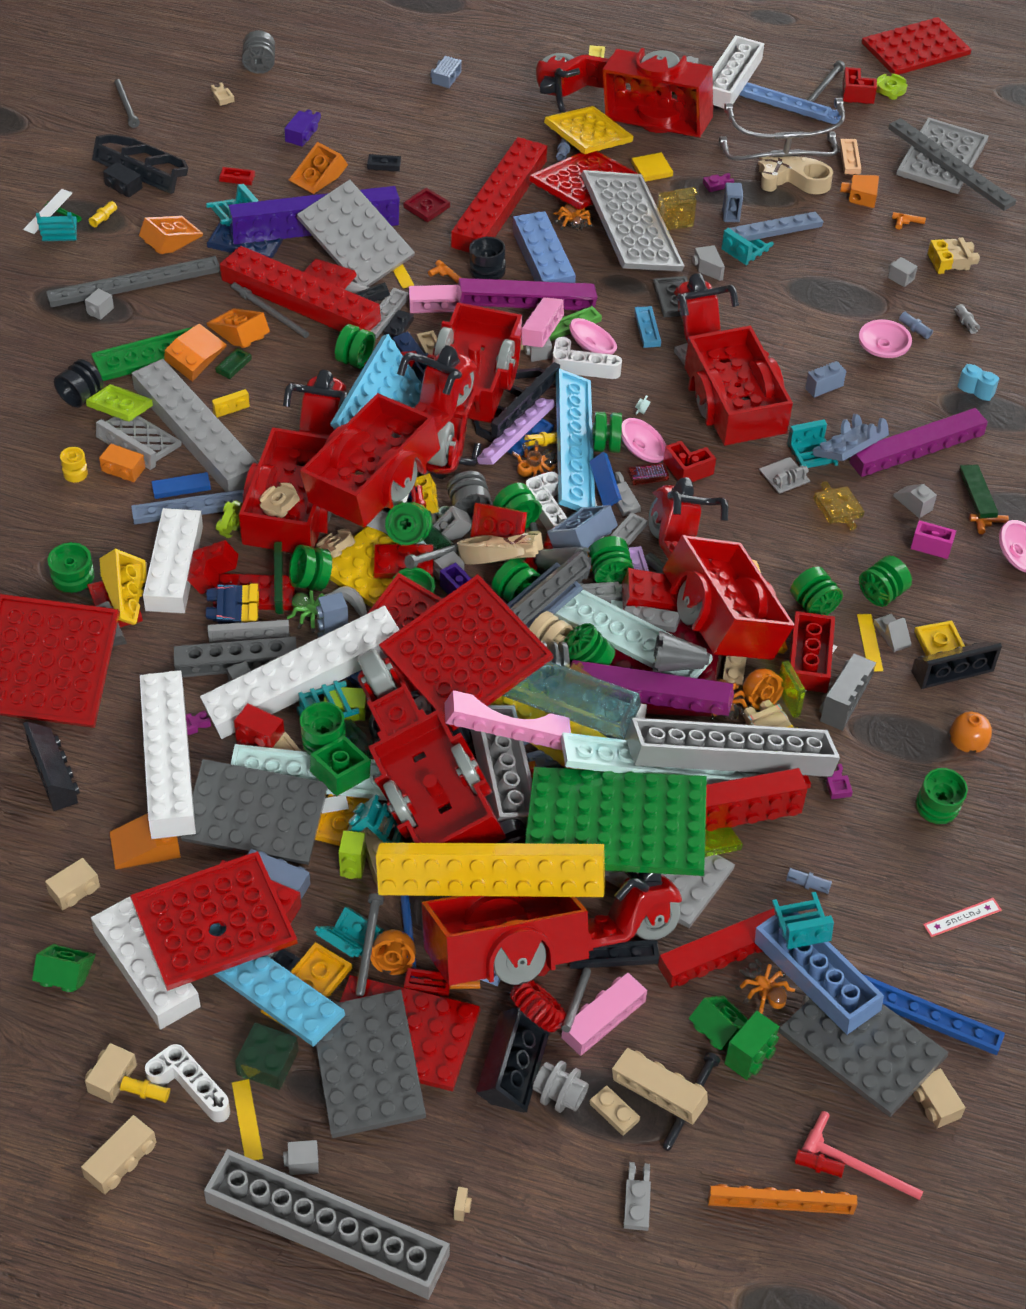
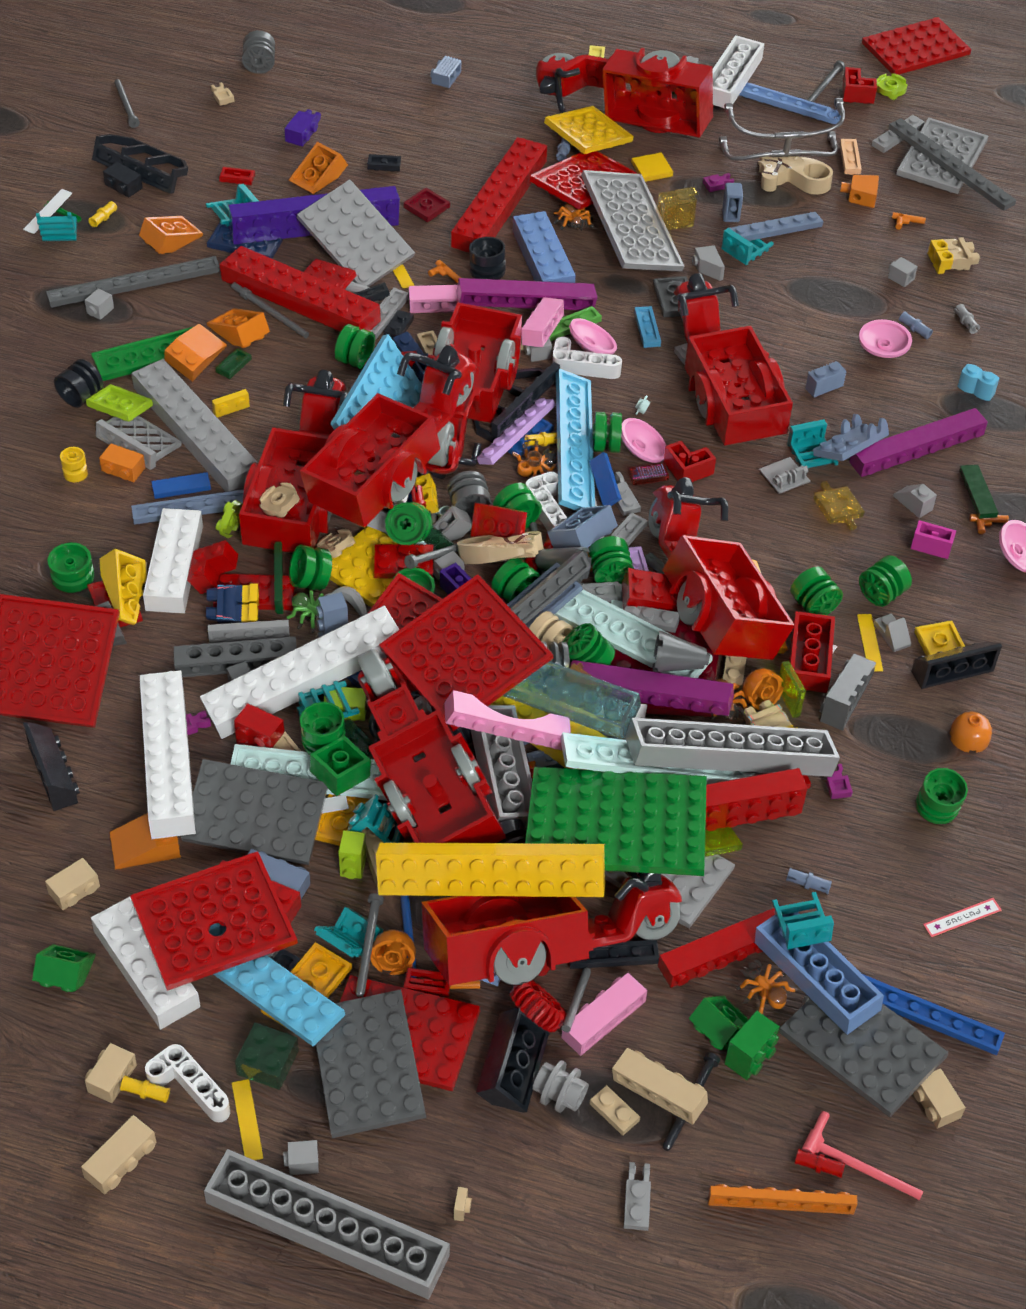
none -> light grey plate [872,115,925,153]

